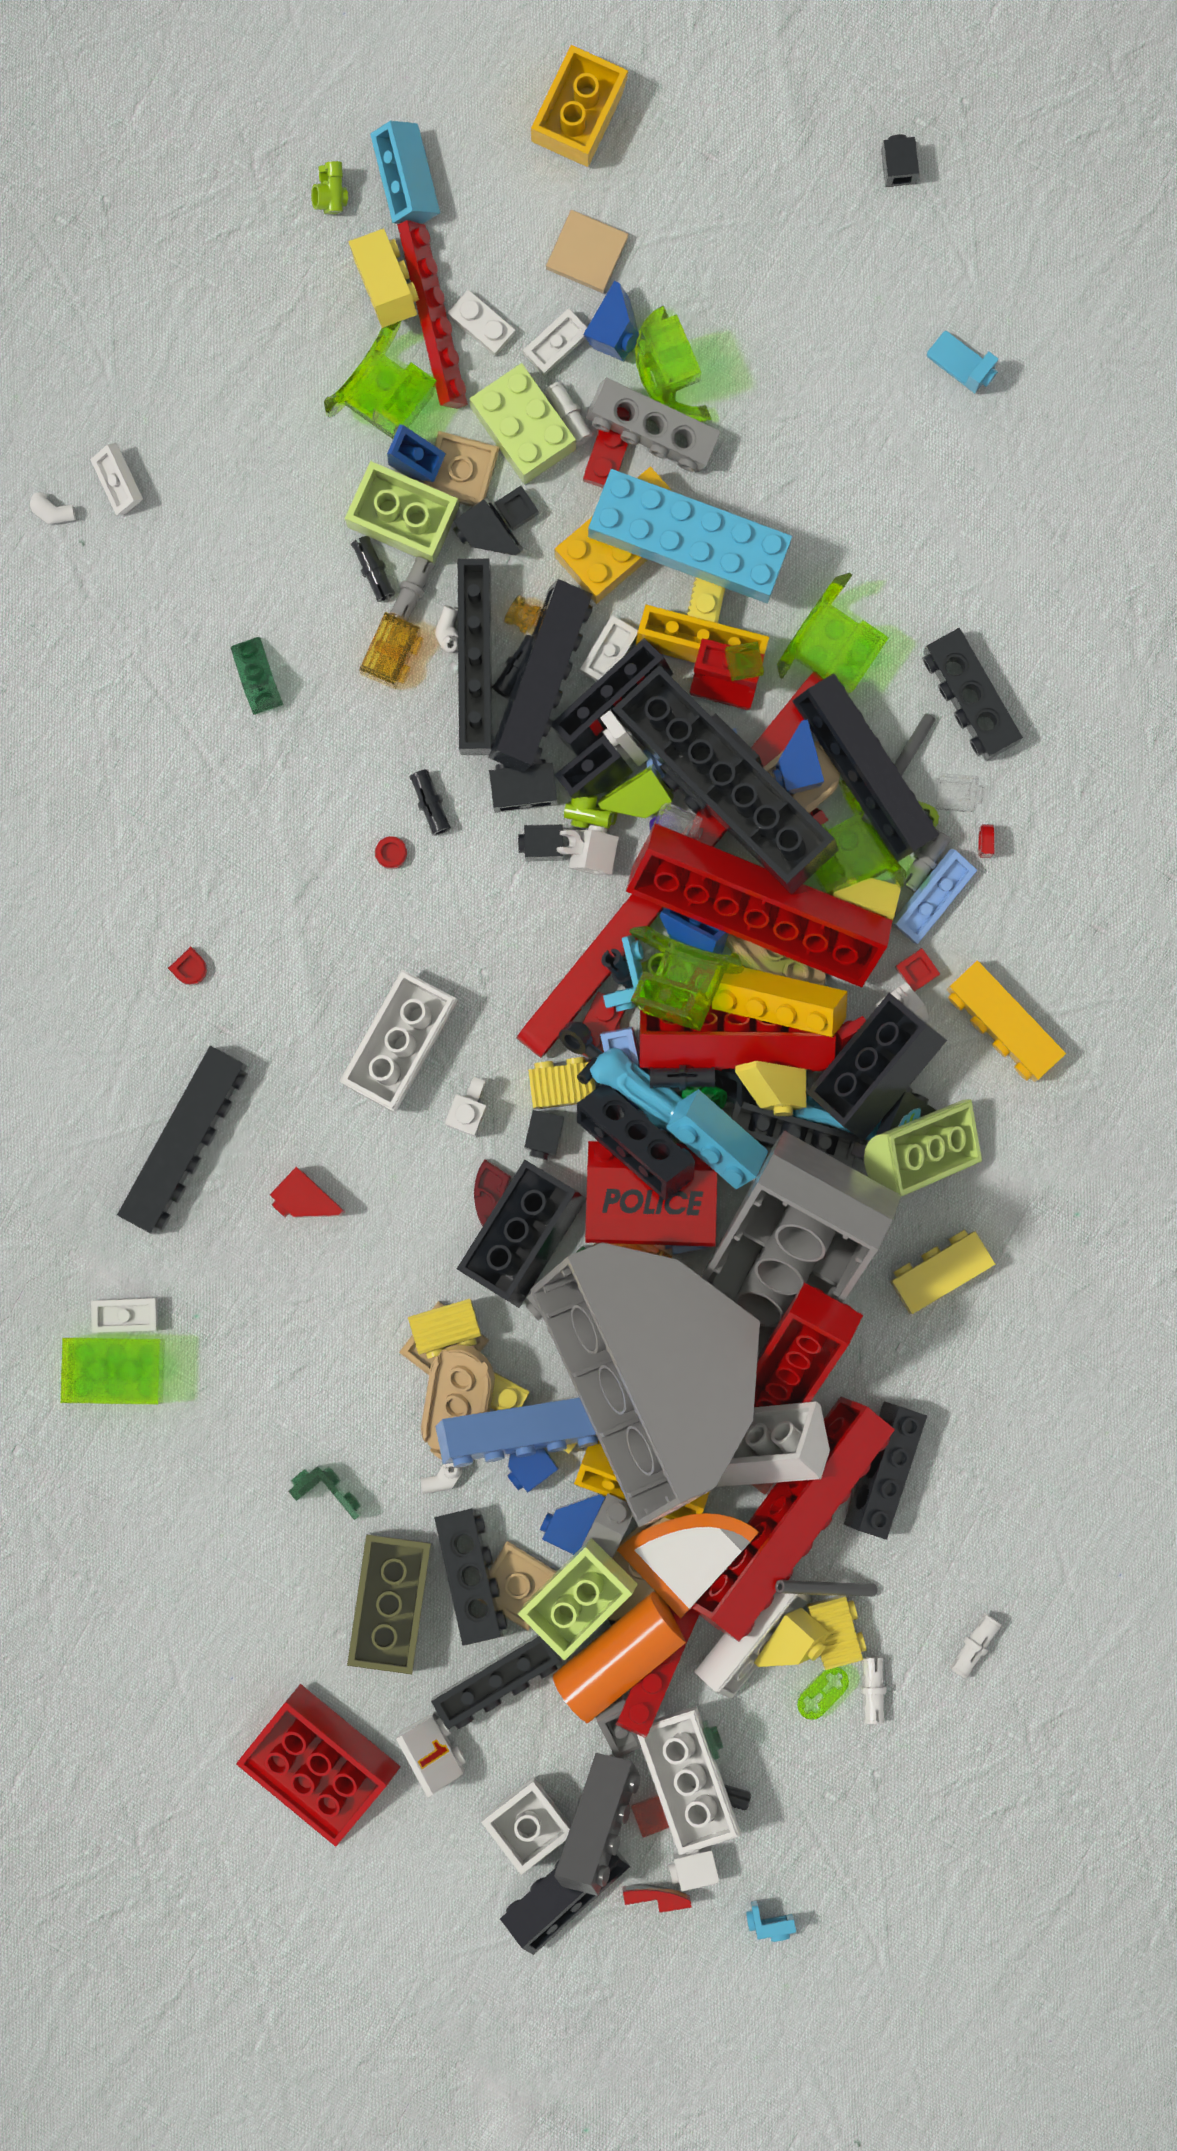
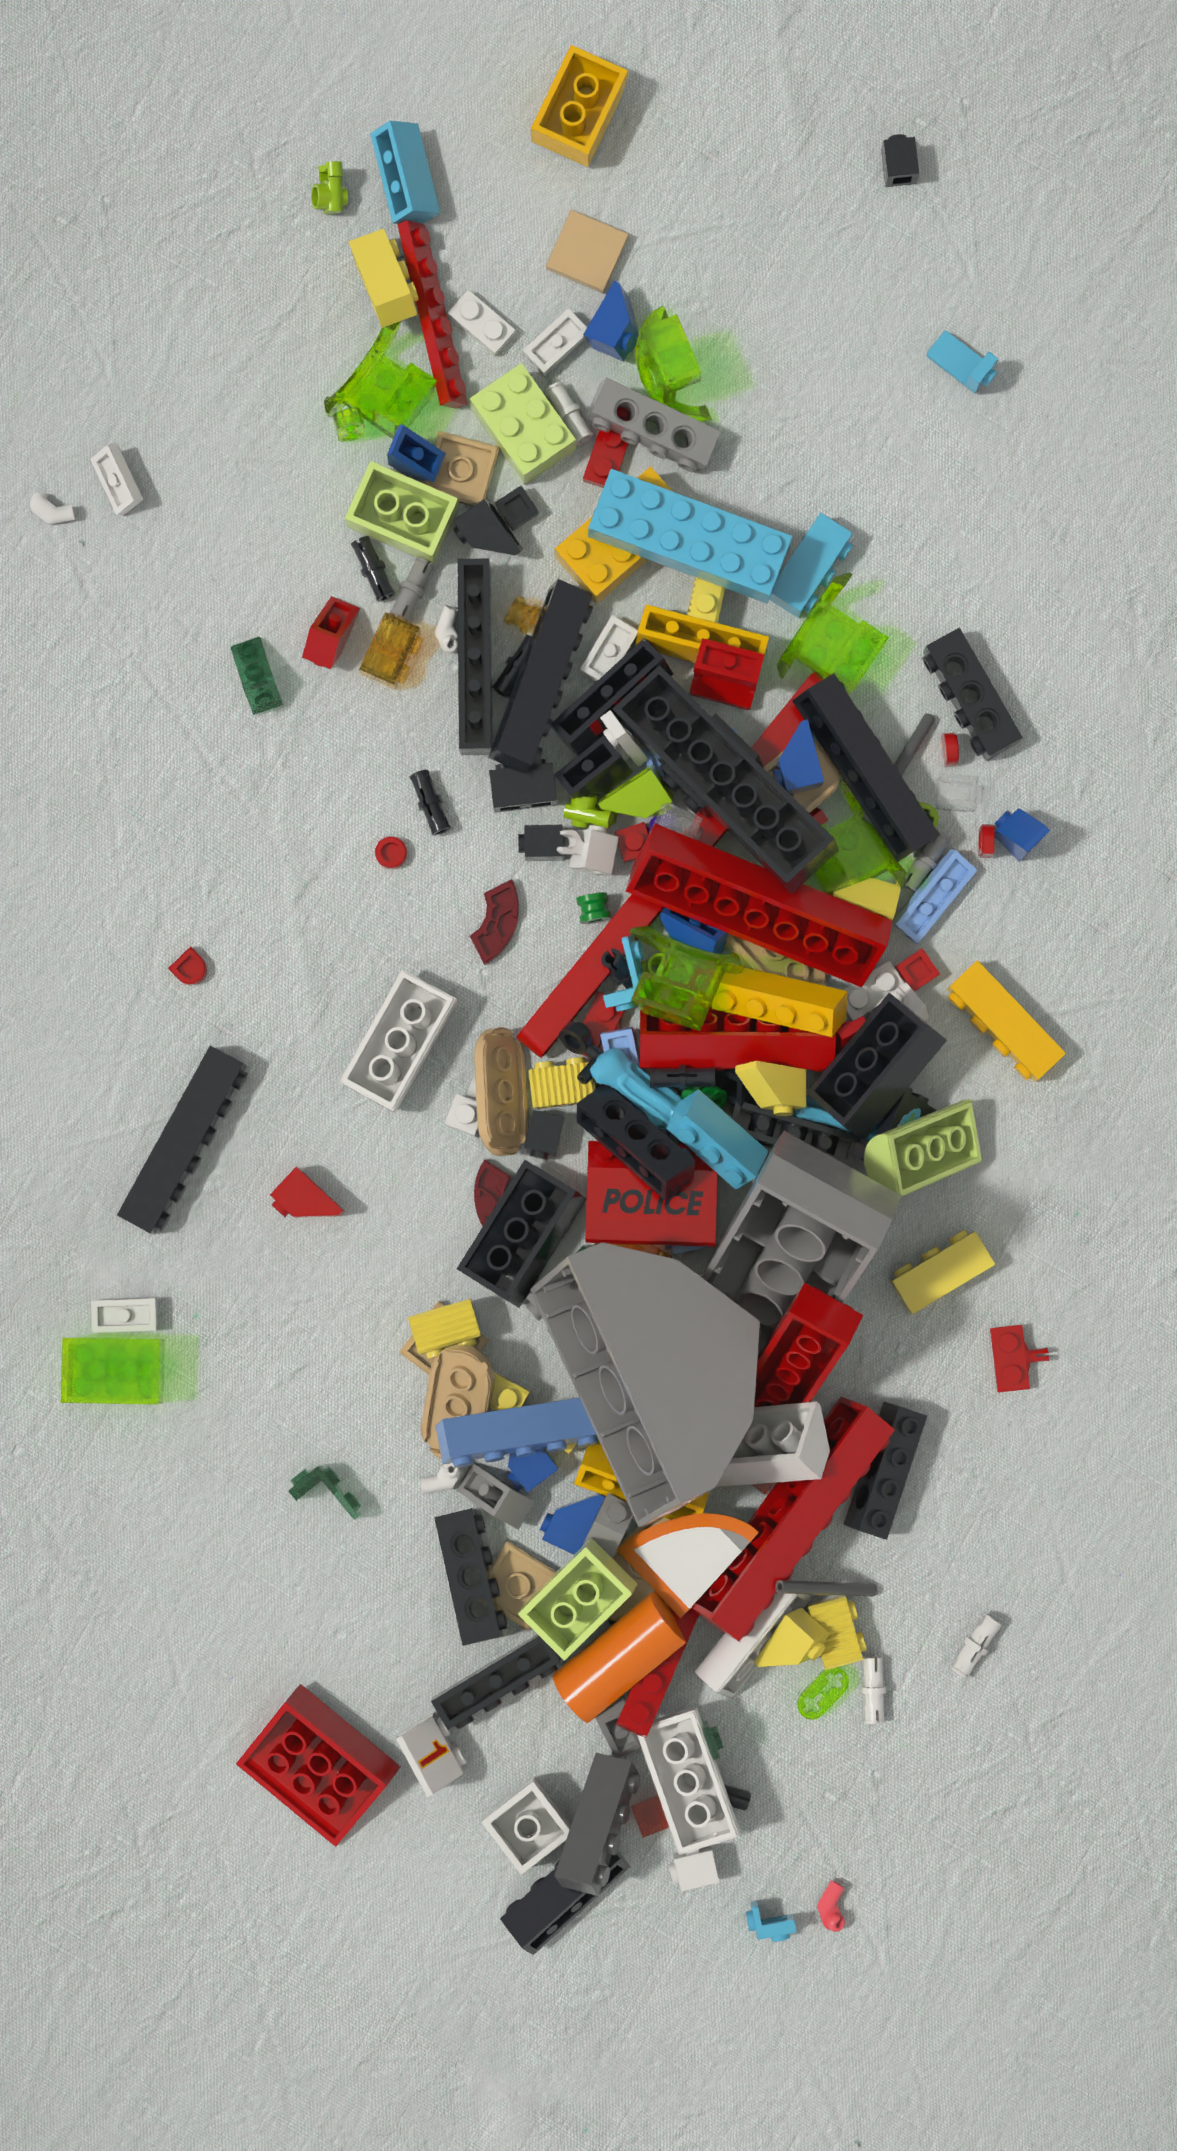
olive brick [347,1534,431,1675] -> none
red slope [623,1885,692,1913] -> none
clear neon green tile [725,641,764,681] -> none
none -> red slope [302,596,360,669]
none -> clear neon green beam [332,407,365,442]
none -> light grey slope [457,1463,535,1530]
none -> dark red tile [470,879,519,965]
none -> tan tile [474,1027,528,1156]
none -> green wheel [576,892,611,924]
none -> red plate [614,822,648,863]
none -> medium azure brick [770,512,853,618]
none -> coral arm [817,1880,845,1932]
none -> white plate [844,960,904,1021]
none -> red tile [941,732,959,767]
none -> red plate [990,1325,1049,1393]
none -> blue slope [994,808,1050,862]

